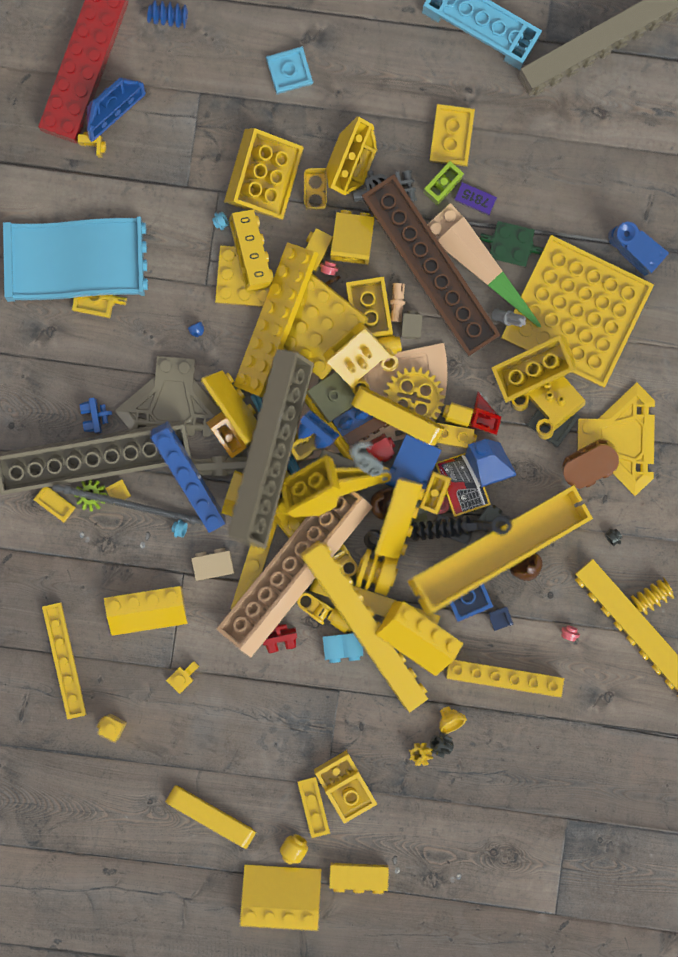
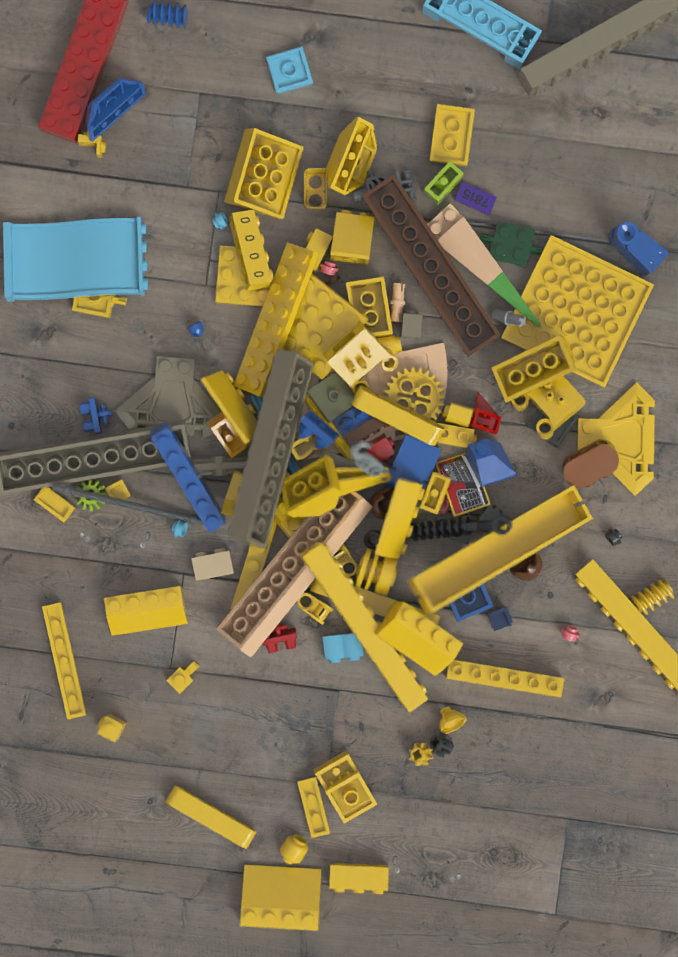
yellow brick [327,607,352,634] -> none

